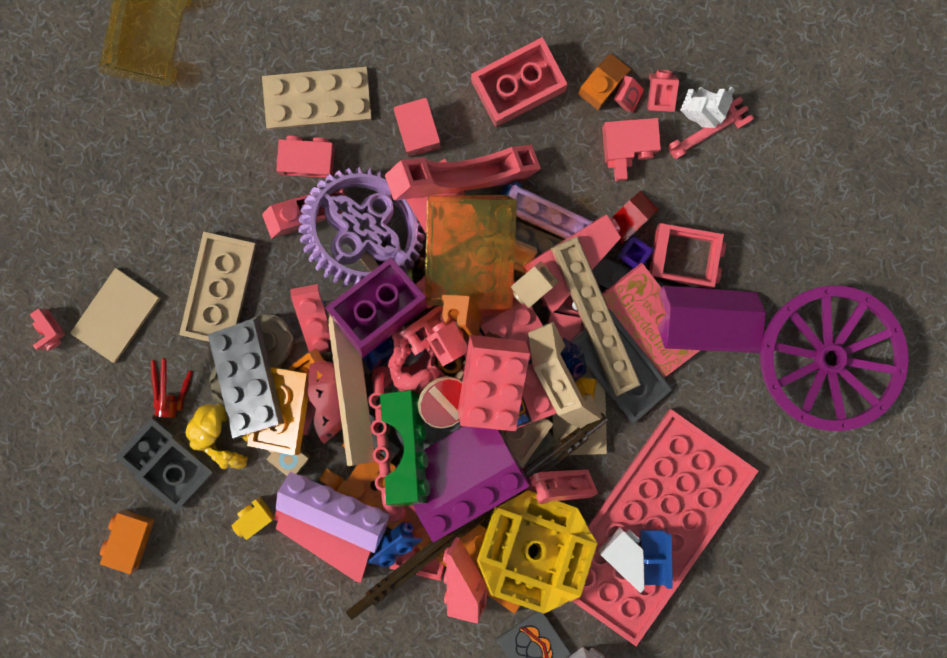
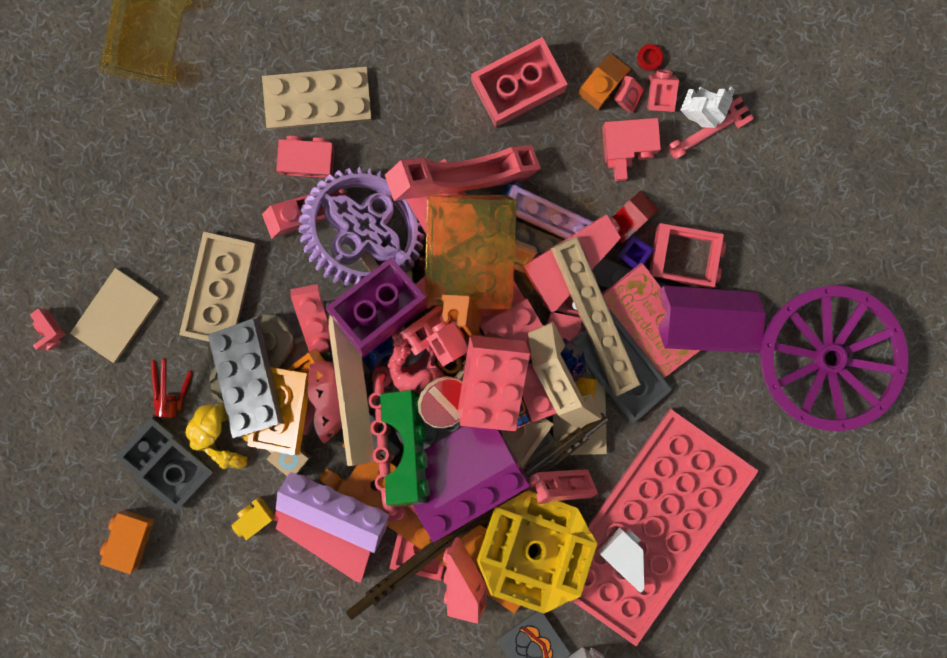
blue hinge [368,522,422,567] -> none
coral piece [394,98,441,158] -> none
tan brick [511,261,559,308] -> none
blue panel [640,529,673,589] -> none
none -> red tile [637,44,664,72]

